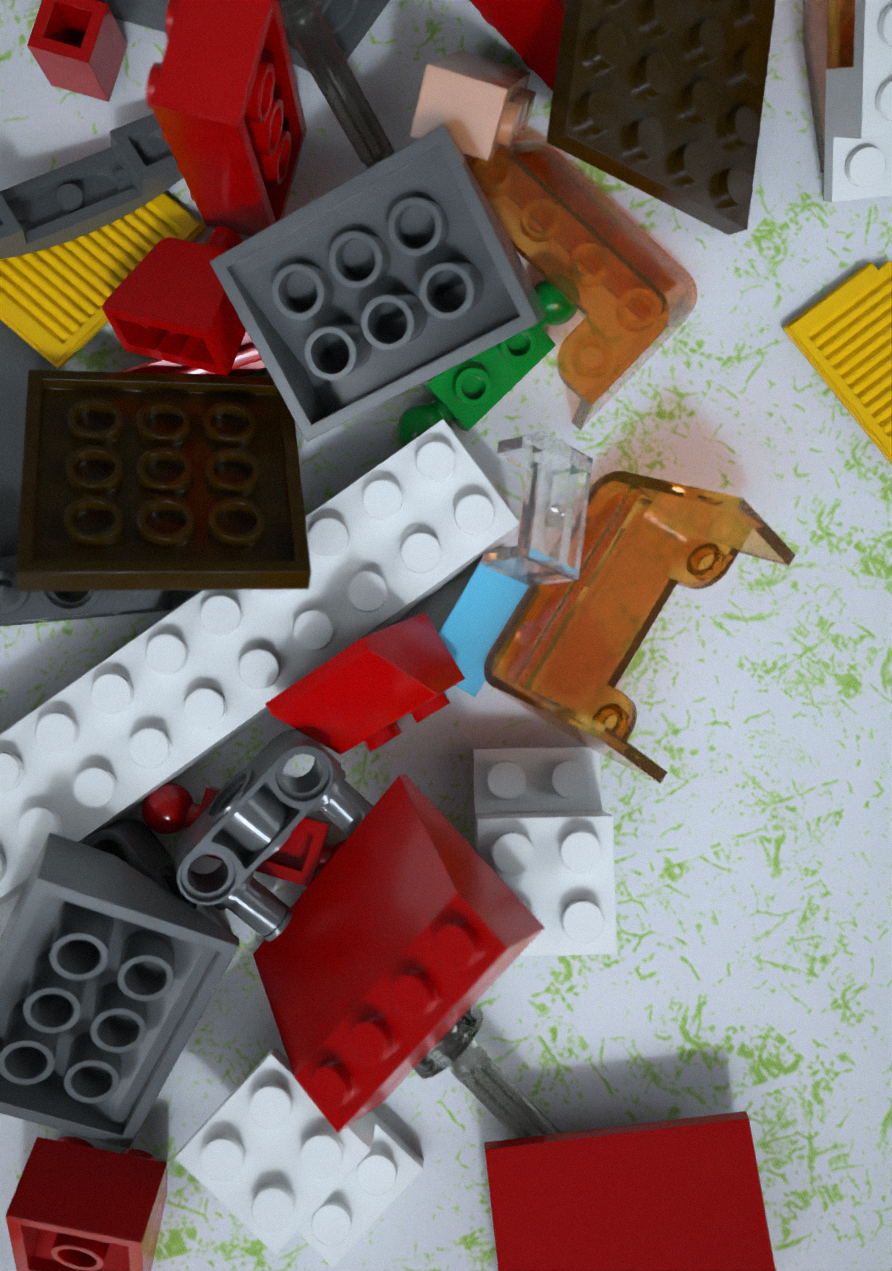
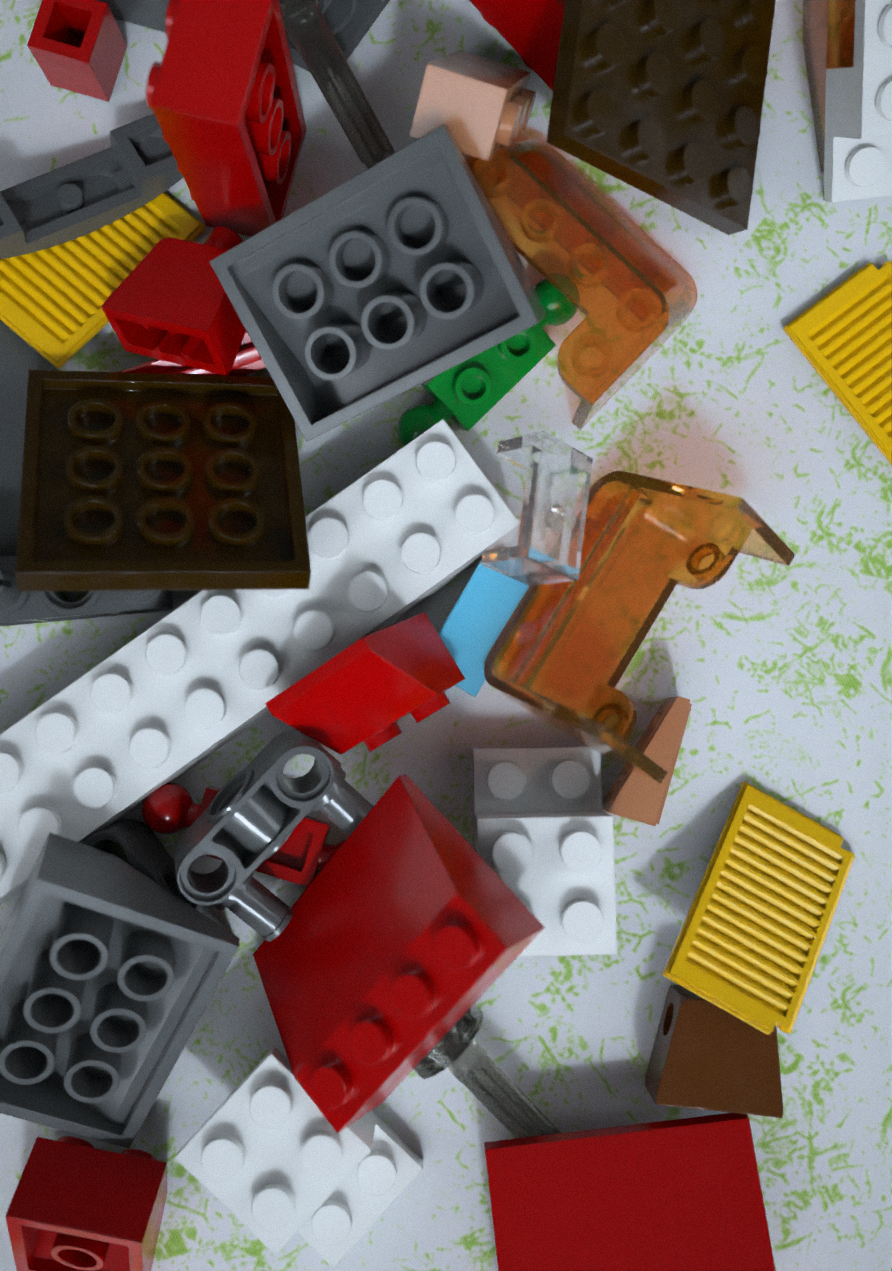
none -> nougat slope [602,696,692,826]
none -> reddish brown torso [645,985,783,1118]
none -> yellow window [662,781,855,1035]

